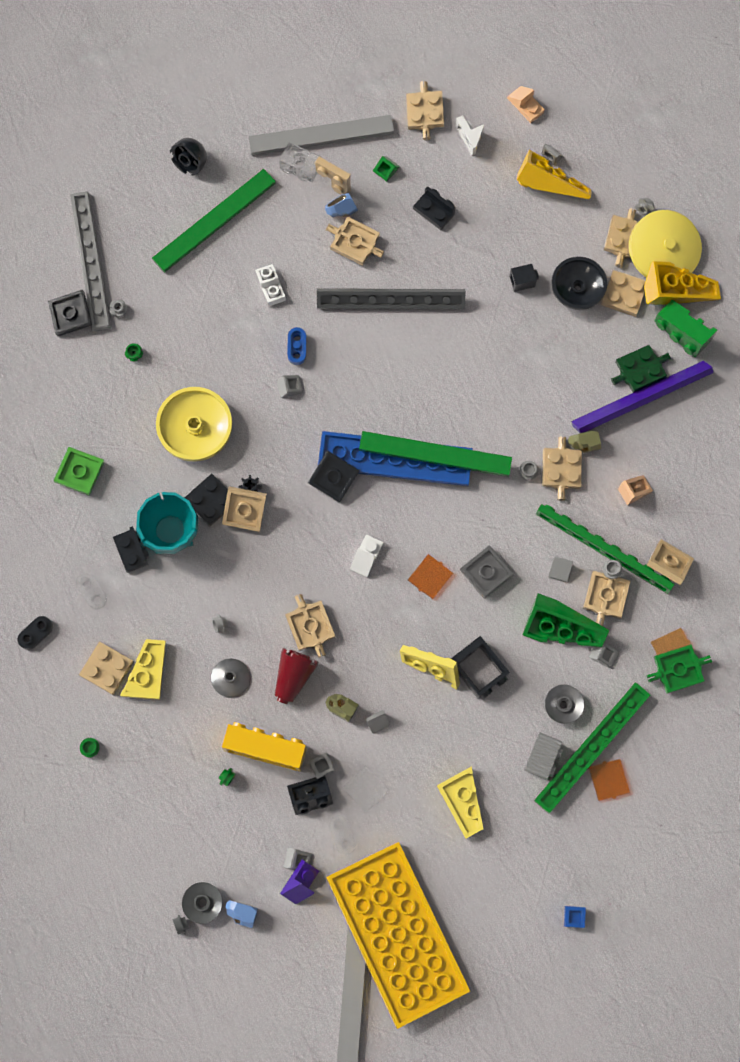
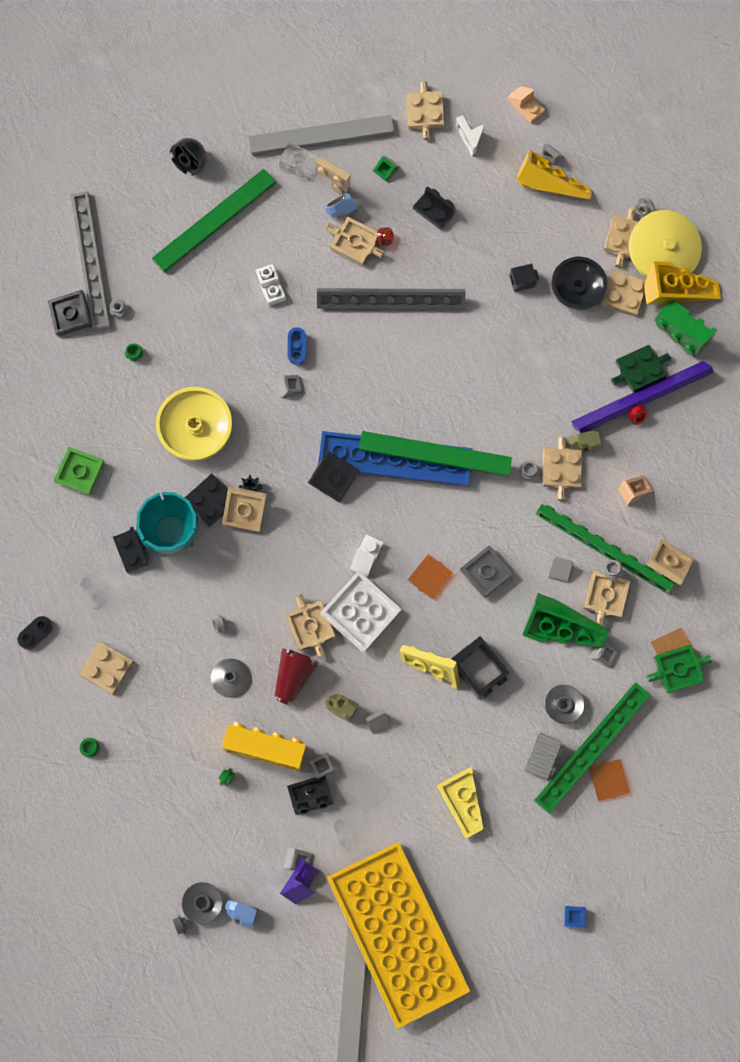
light yellow wing [120,639,166,700] -> none
none -> white plate [320,571,402,652]
none -> clear red tile [377,227,394,246]
none -> red tile [628,405,648,425]

